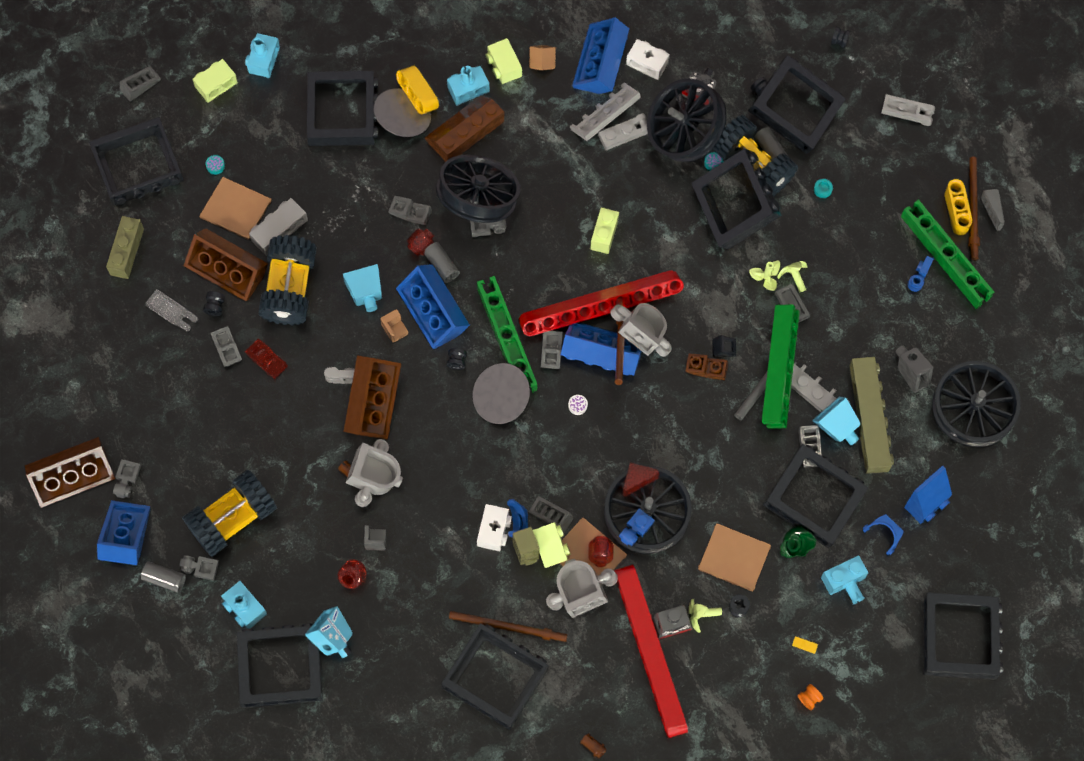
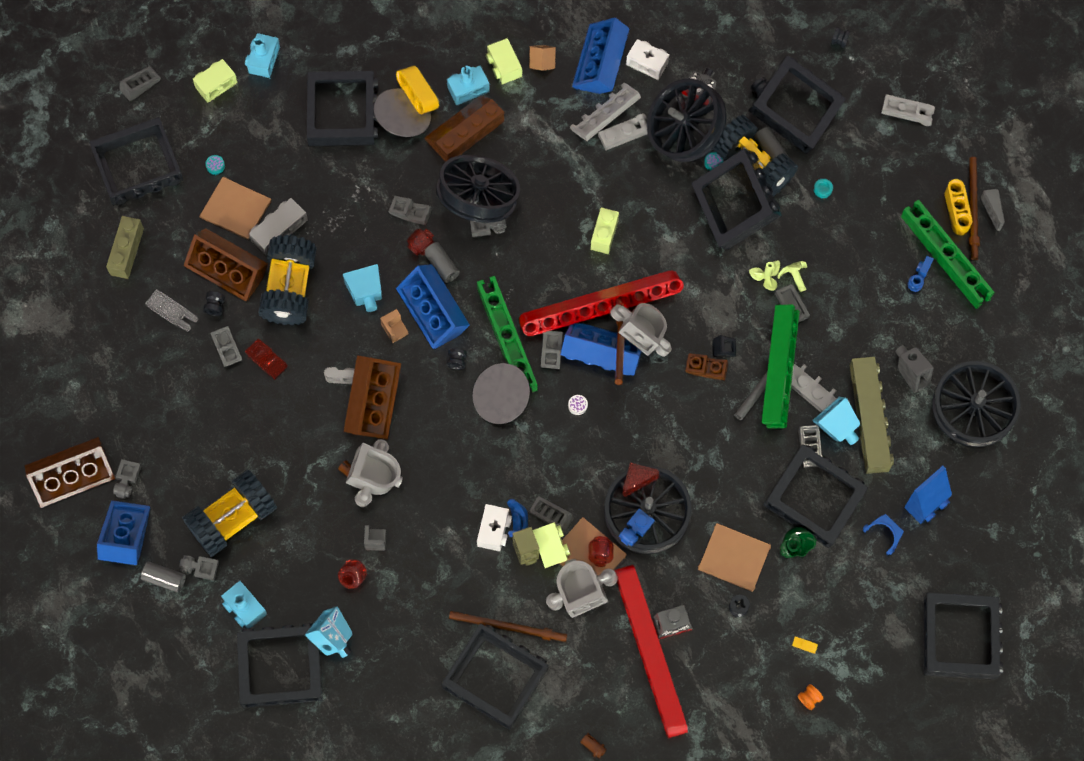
yellowish green plant [688,599,722,633] -> none
medium azure brick [821,556,868,604] -> none

